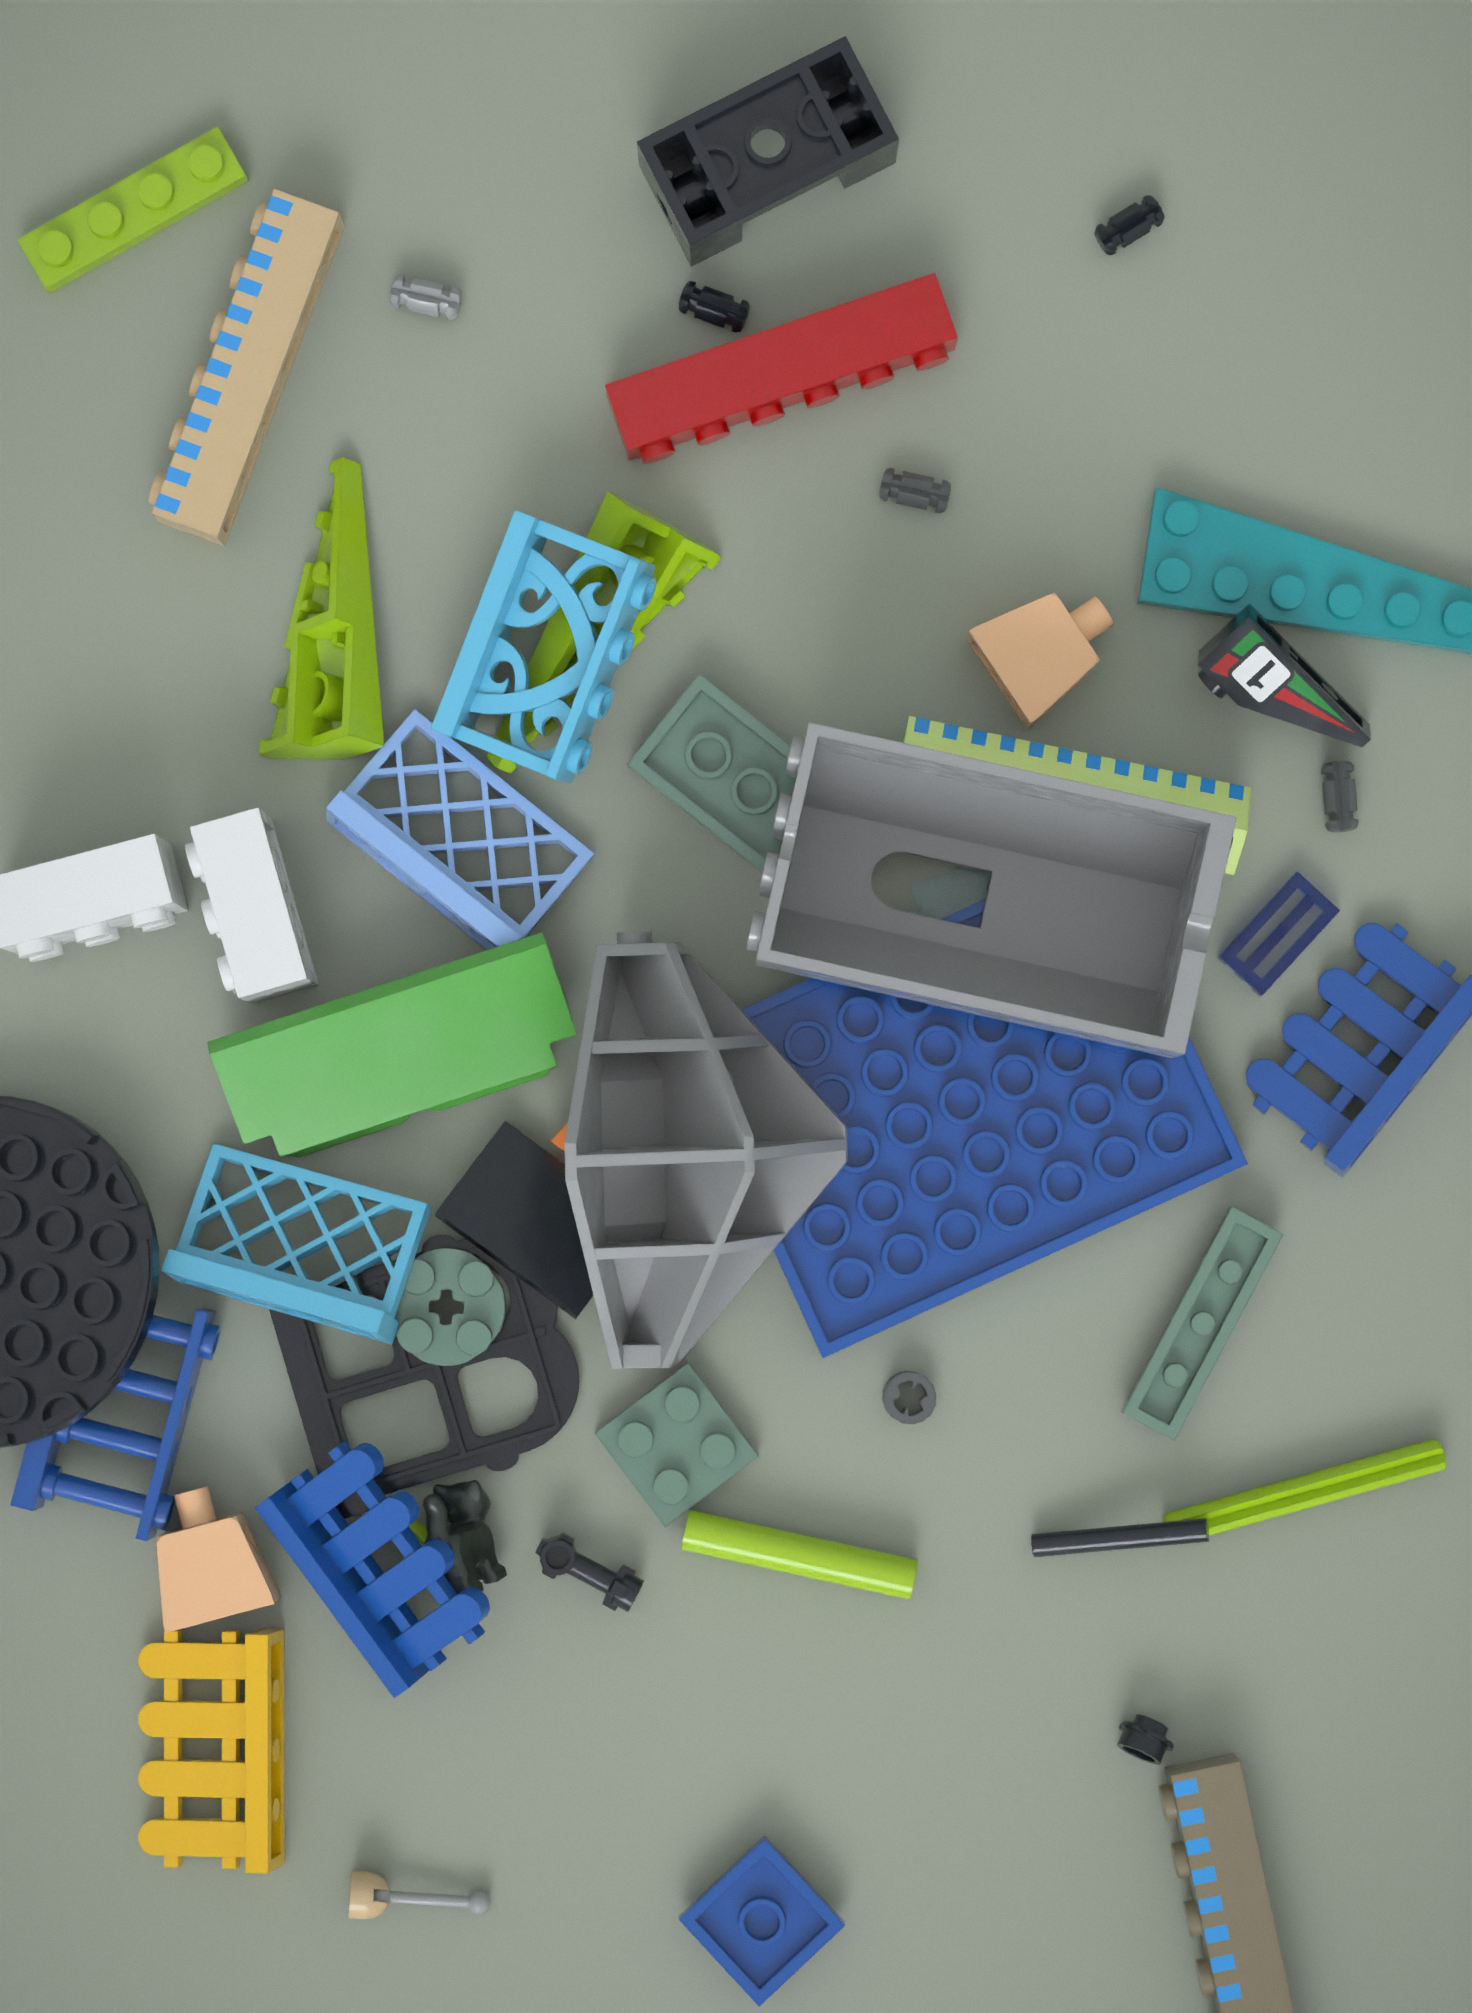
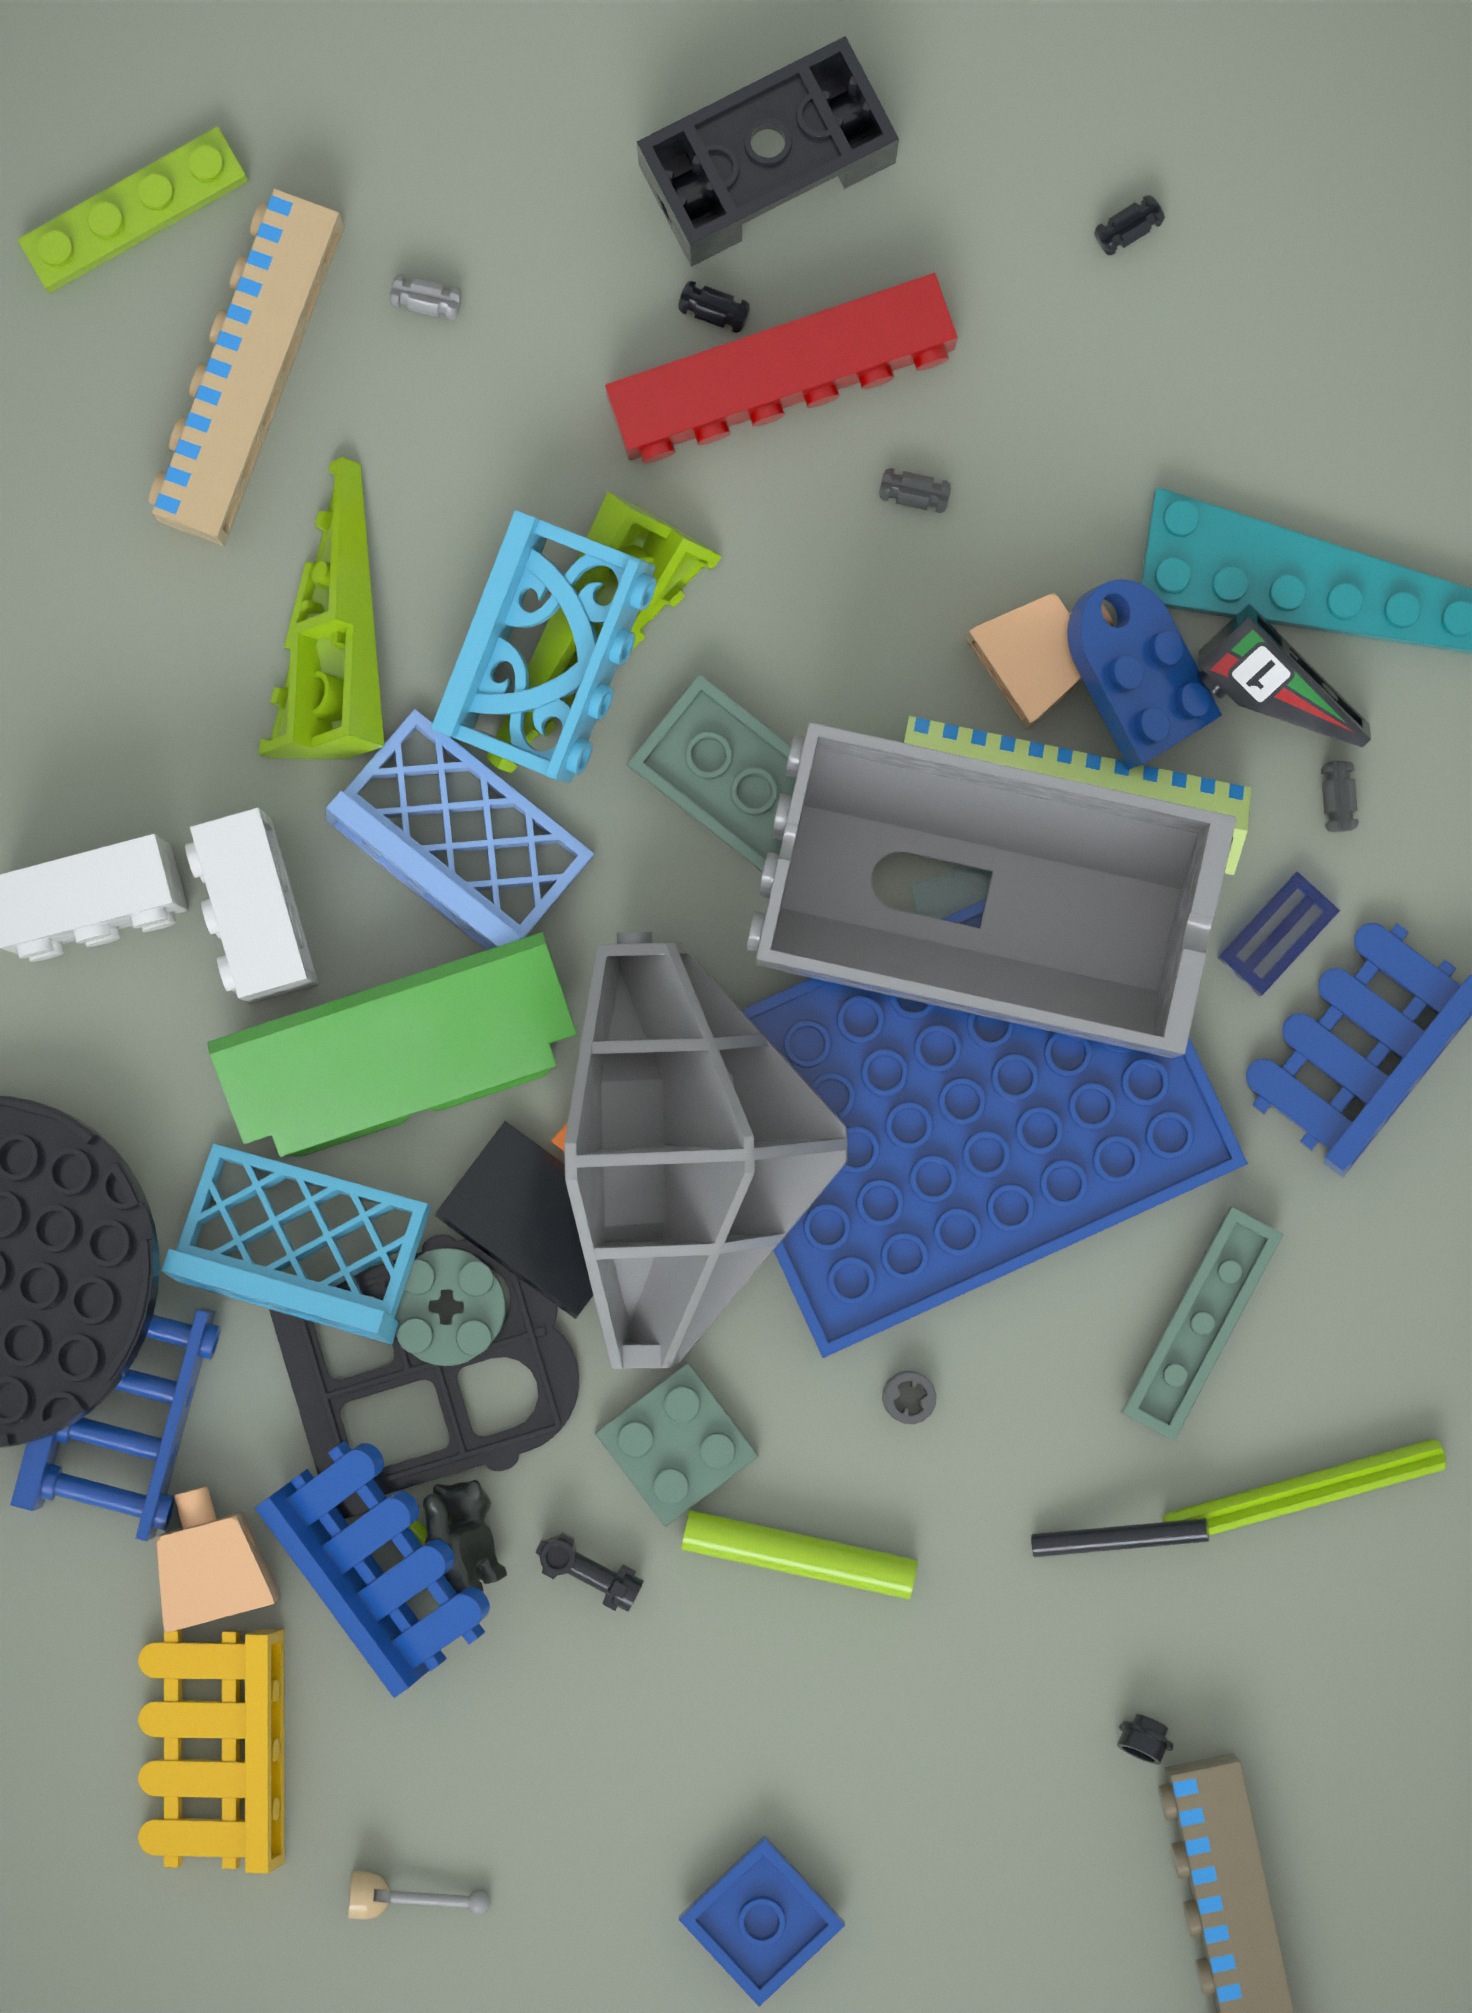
none -> blue plate [1067,579,1222,770]

